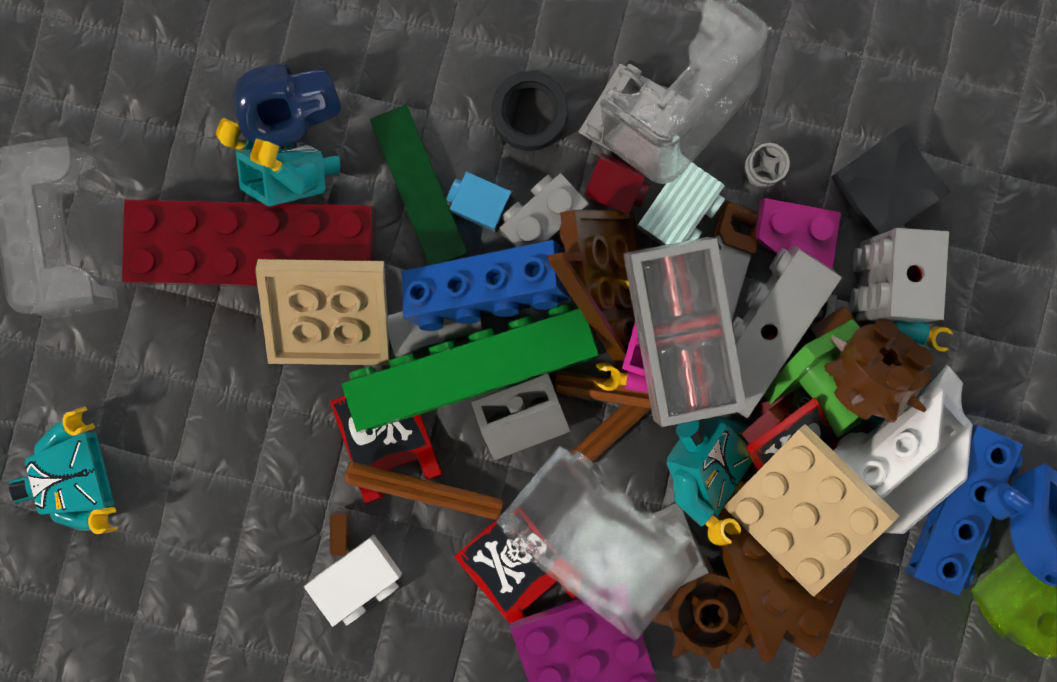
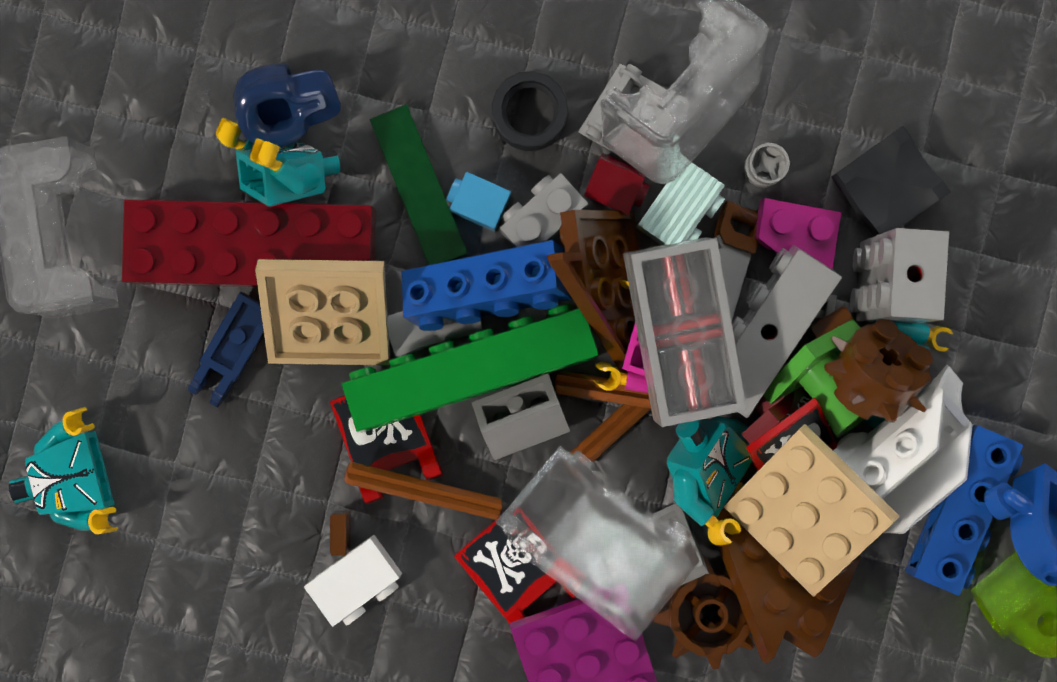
none -> dark blue hinge [188,291,264,408]

